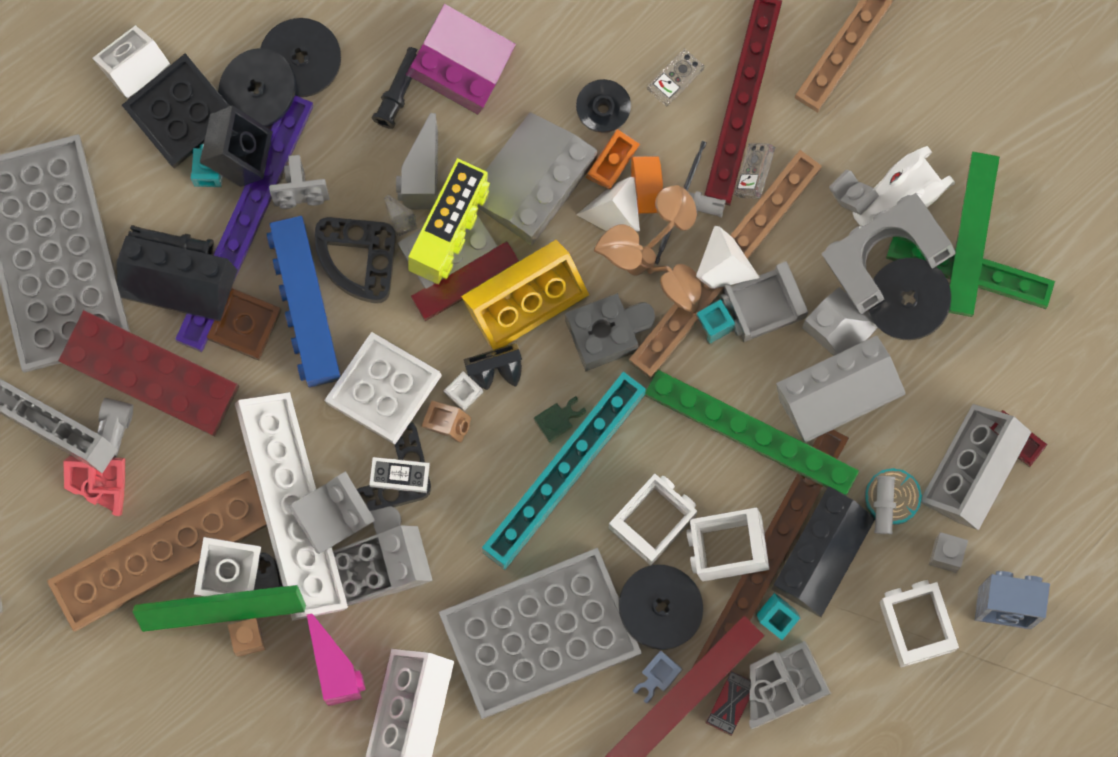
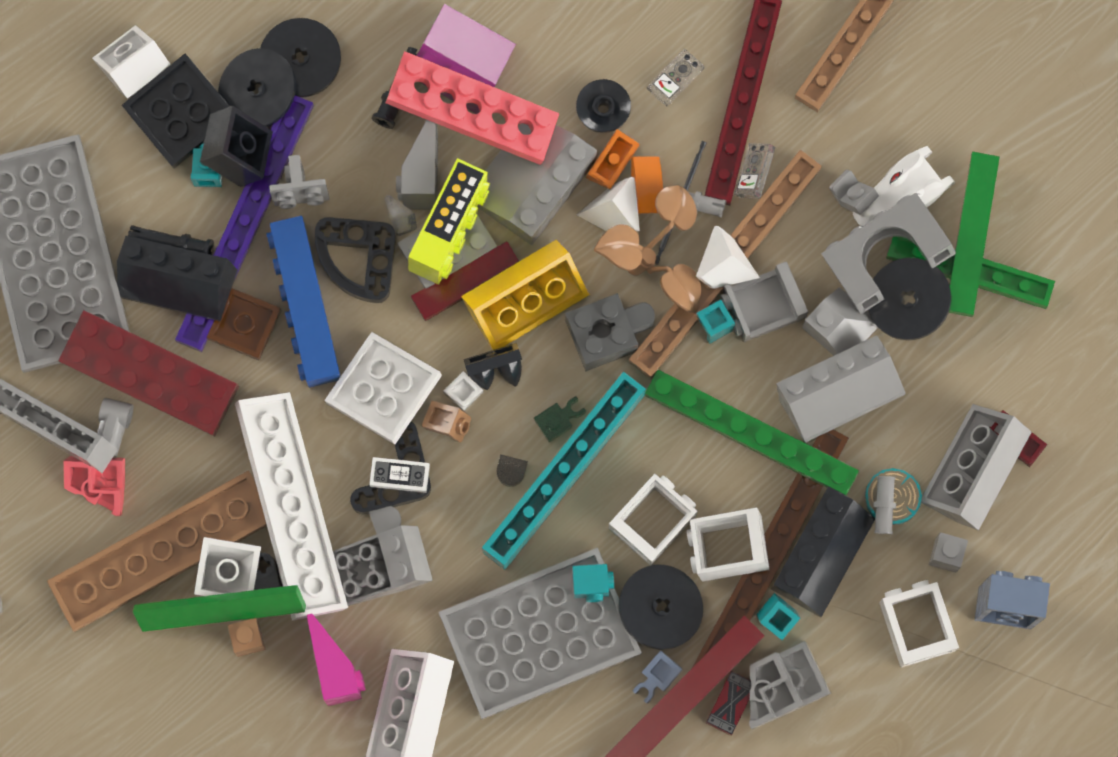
light grey bracket [289,471,375,554] -> none
none -> coral plate [385,51,559,165]
none -> clear smoke tile [496,454,528,487]
none -> teal brick [572,564,614,602]

